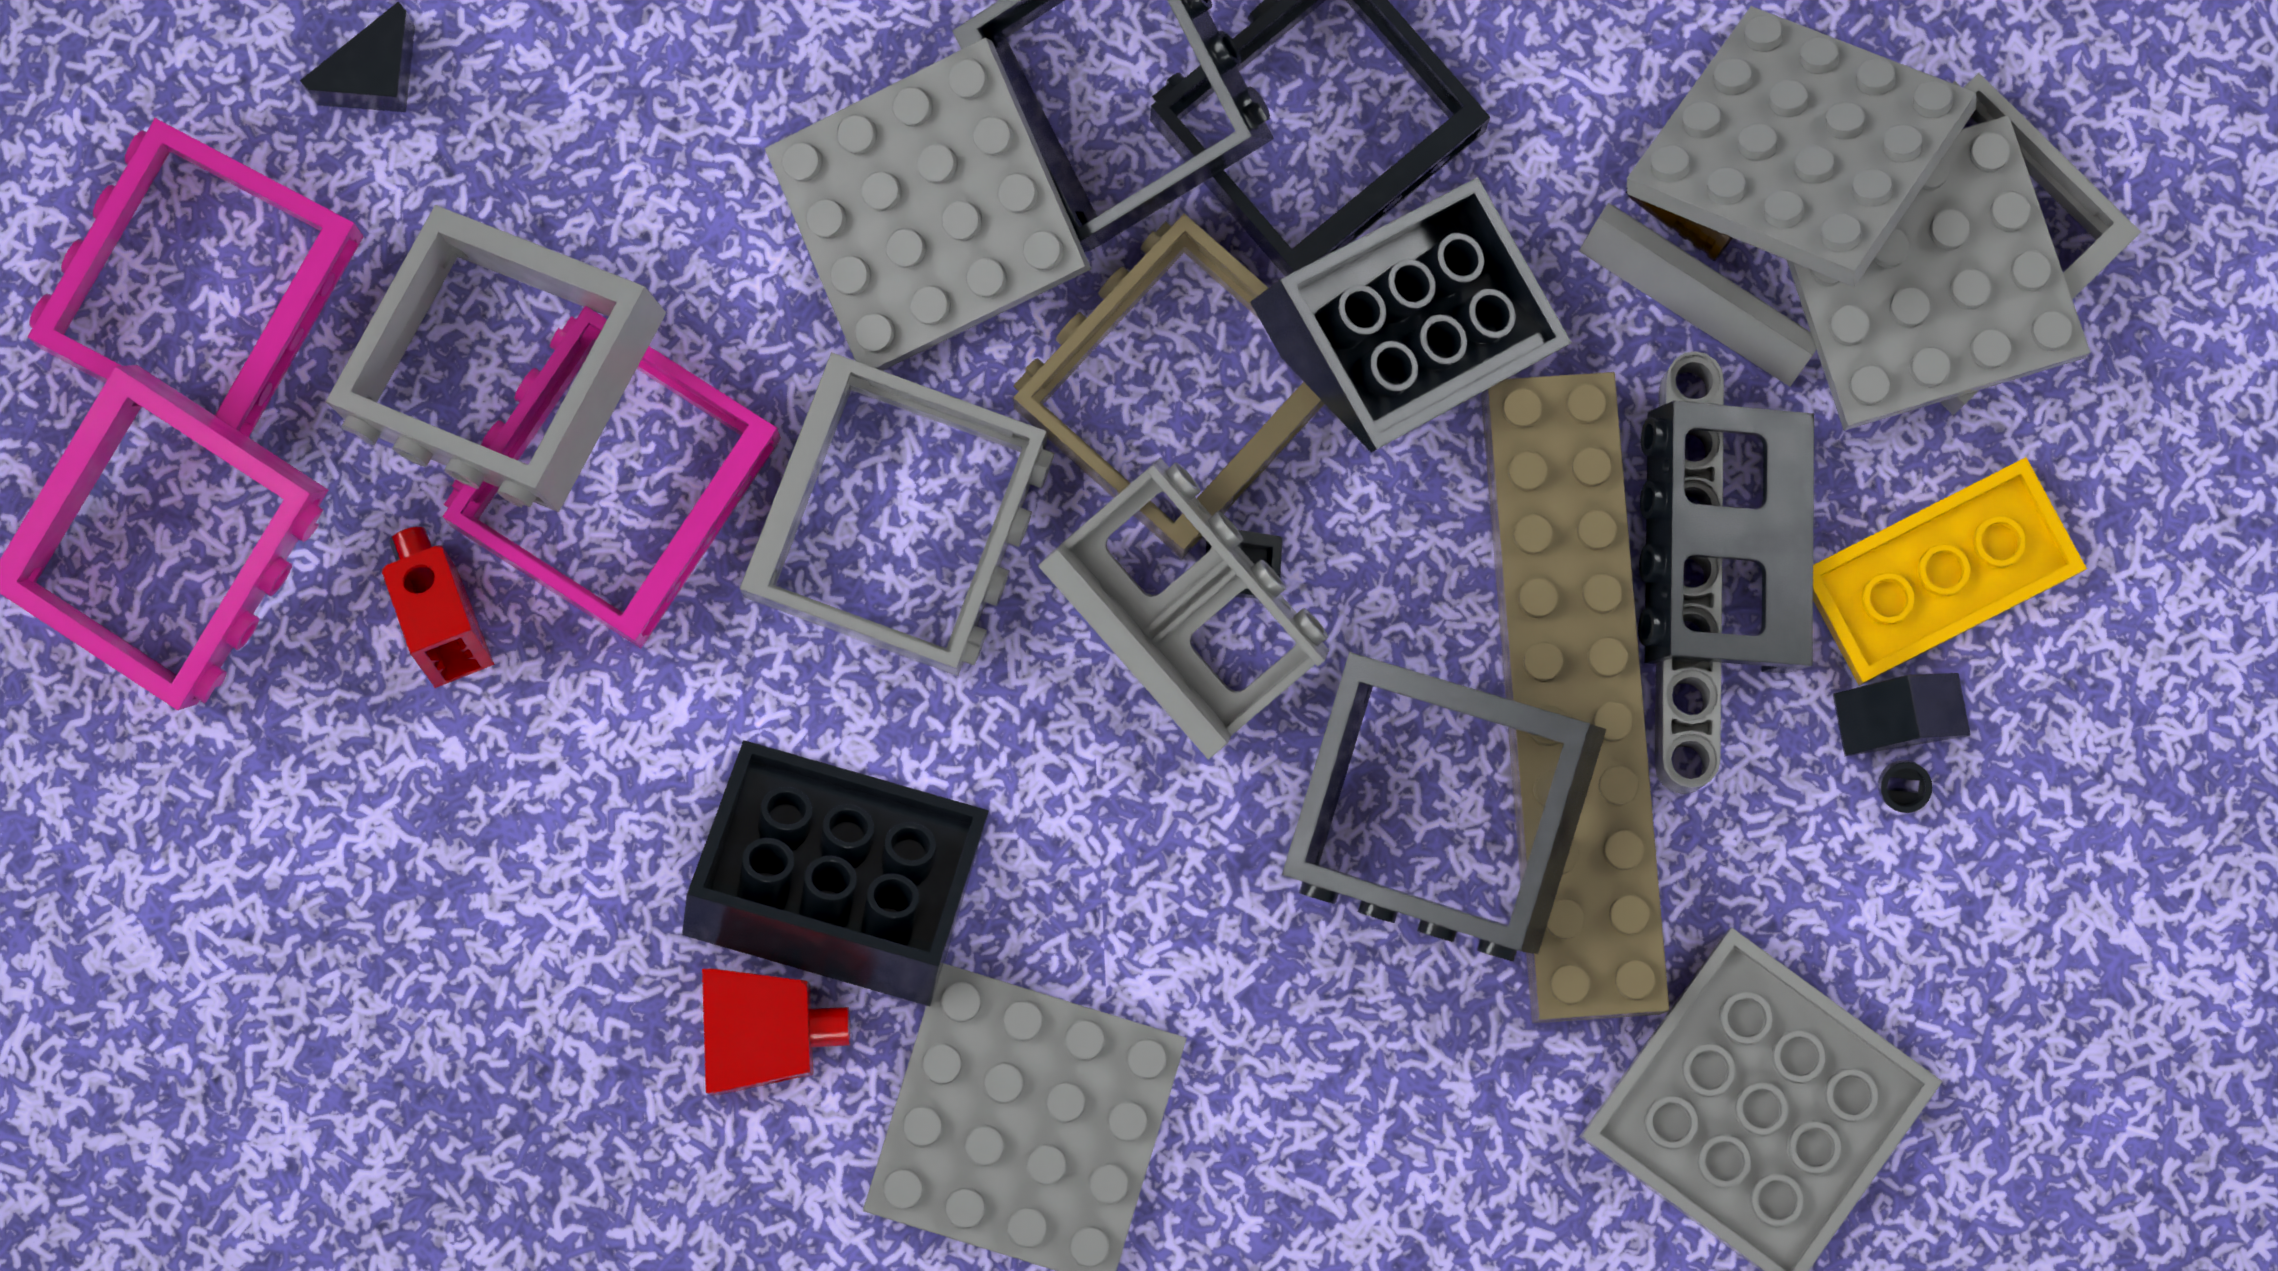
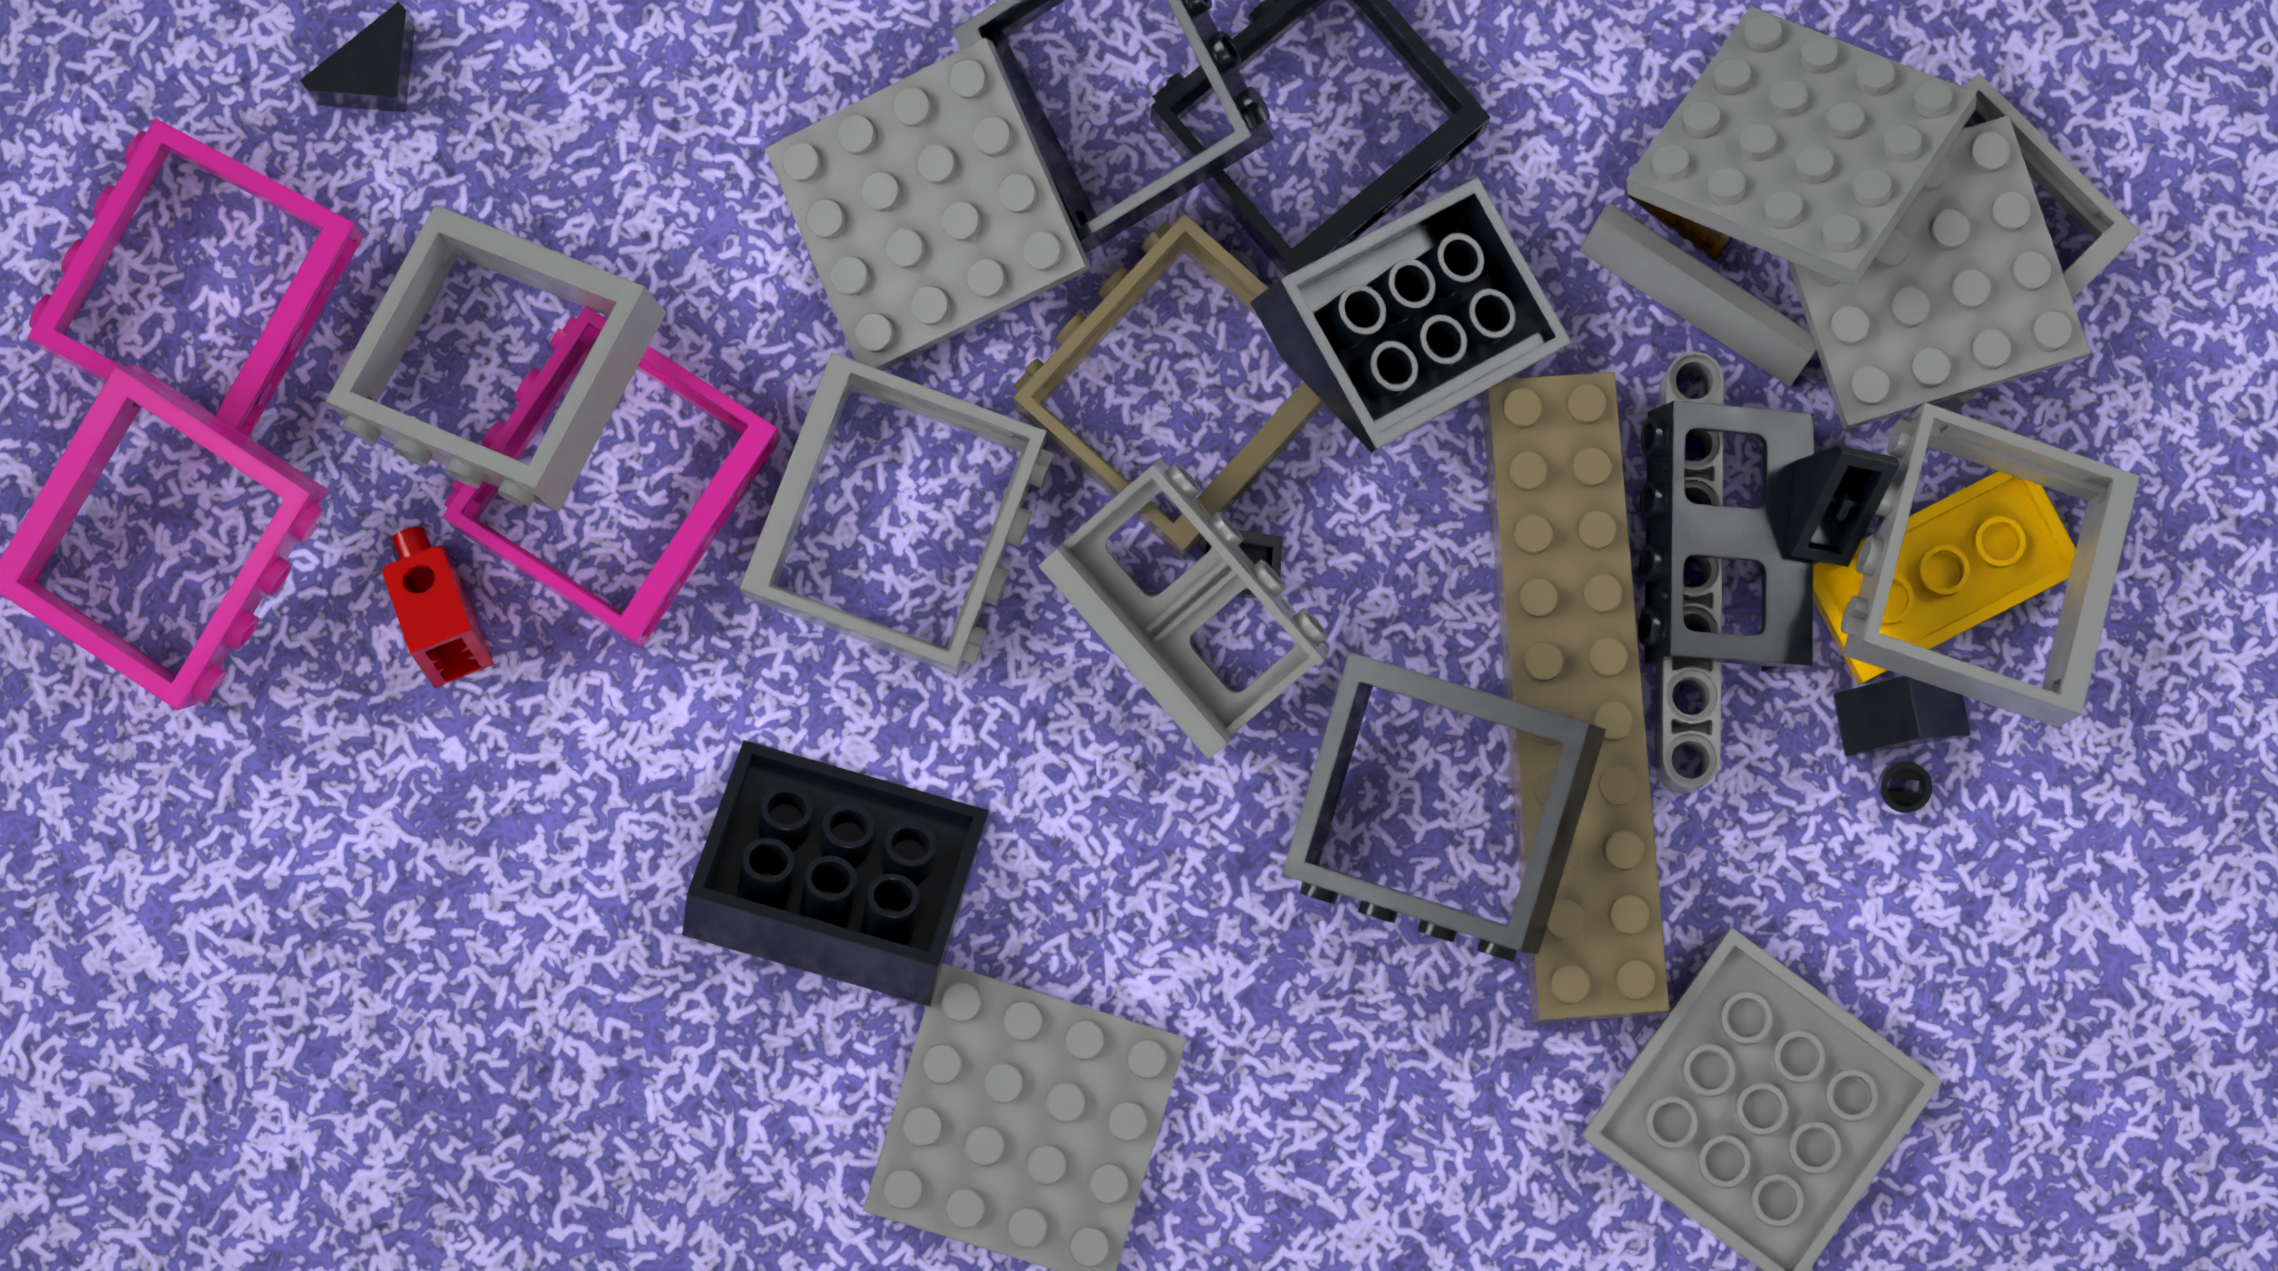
red torso [702,968,850,1095] -> none
none -> black slope [1787,445,1900,567]
none -> light grey window [1841,402,2140,727]

